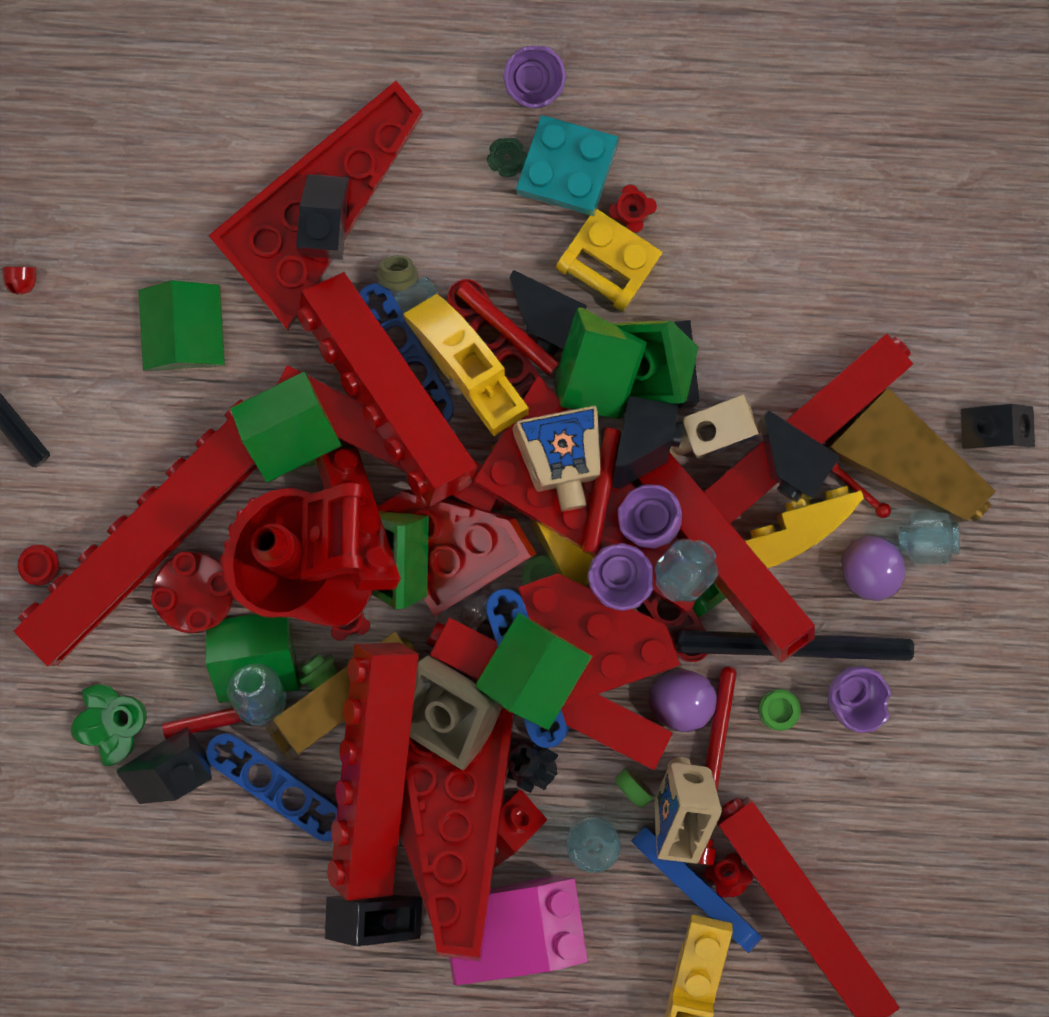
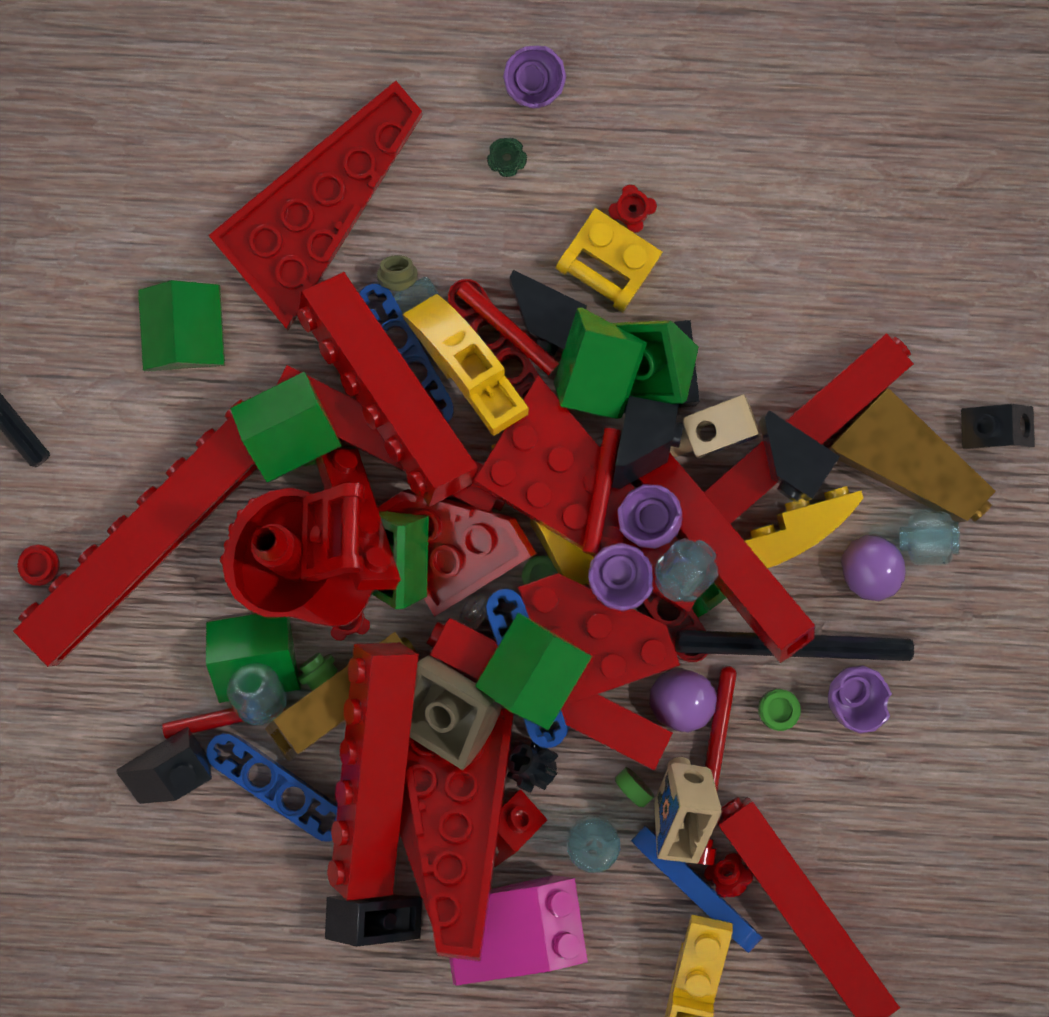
red hinge [3,267,37,295] -> none
green plate [70,684,147,766] -> none
red dish [151,551,234,633] -> none
black slope [296,174,349,260] -> none
torso [512,406,600,511] -> none
teal plate [516,115,619,216] -> none
red hinge [830,463,891,519] -> none

